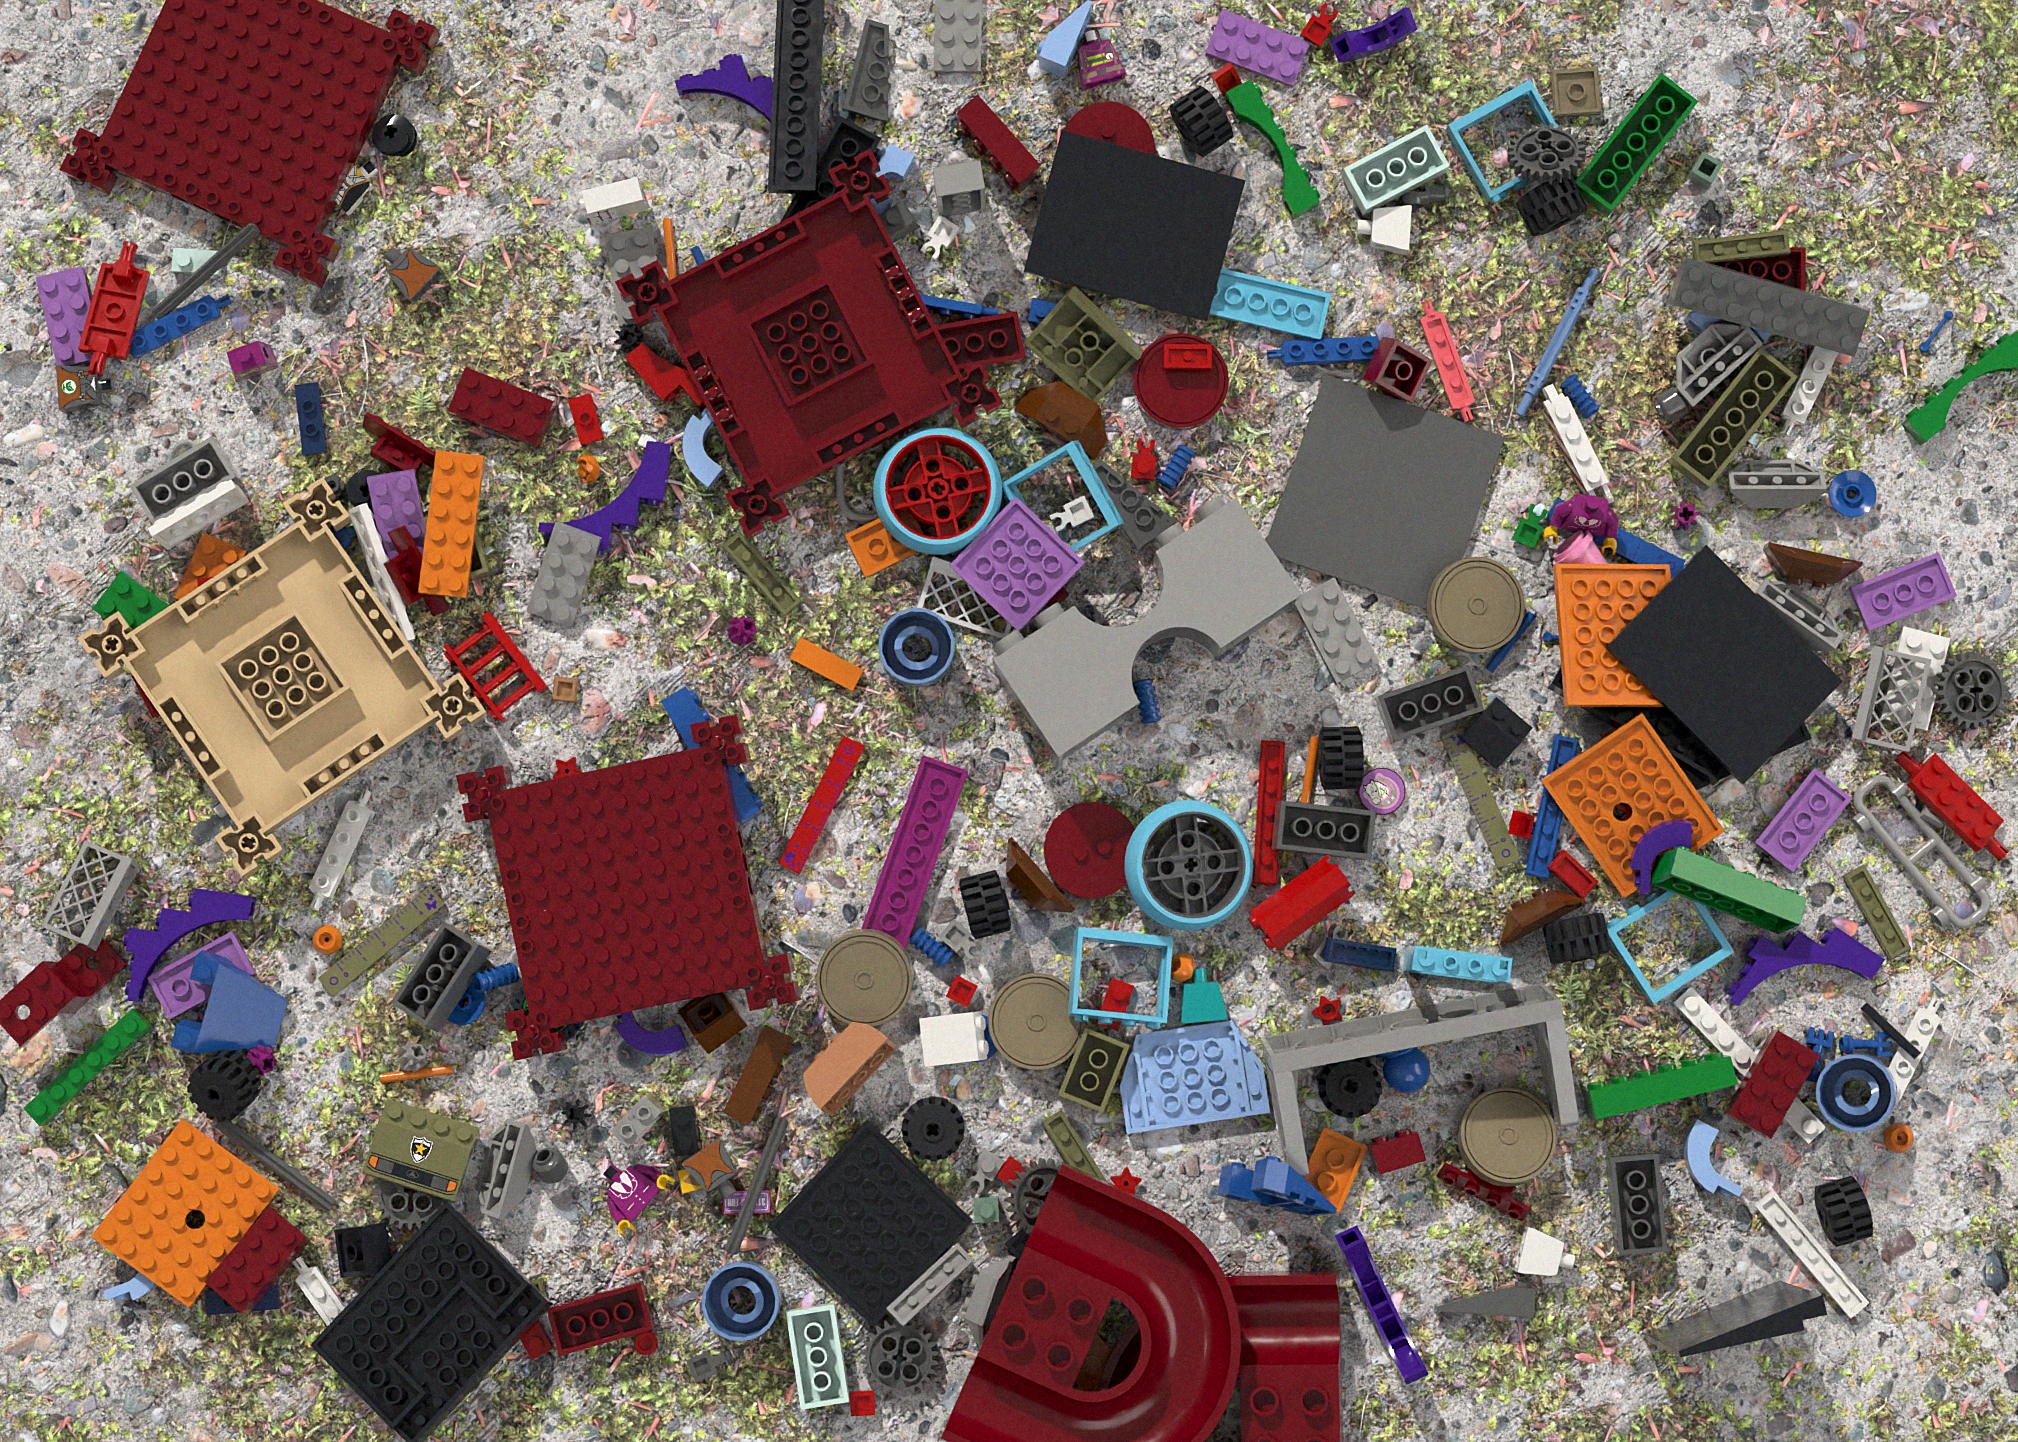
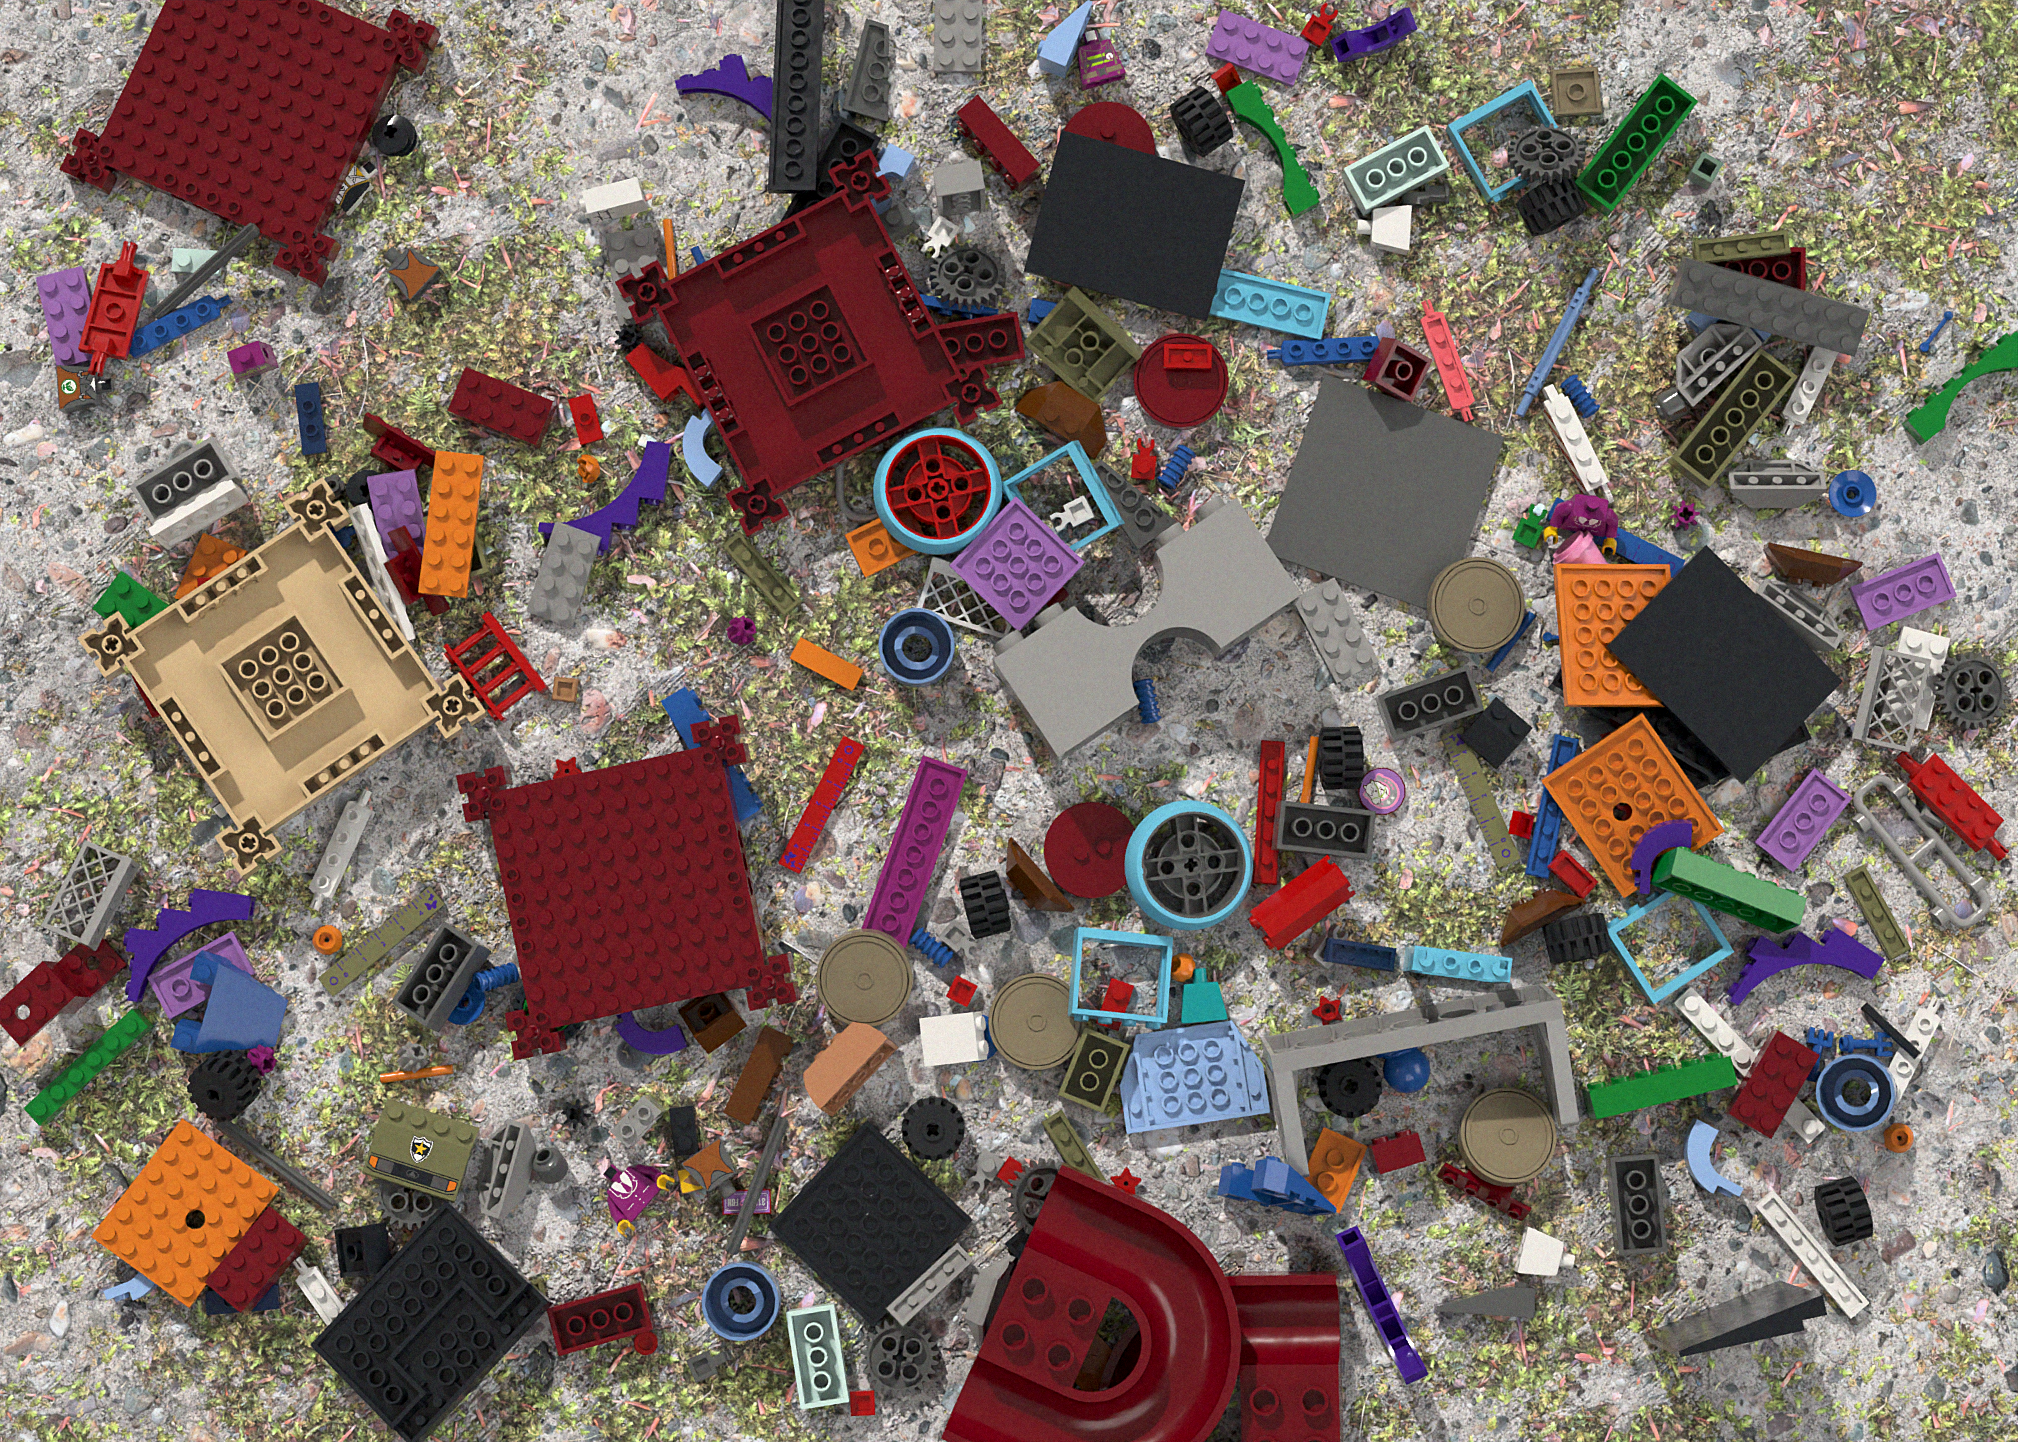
red plate [520,1319,554,1360] -> none
sand green brick [974,1196,999,1223] -> none
none -> dark grey gear [929,242,1007,311]

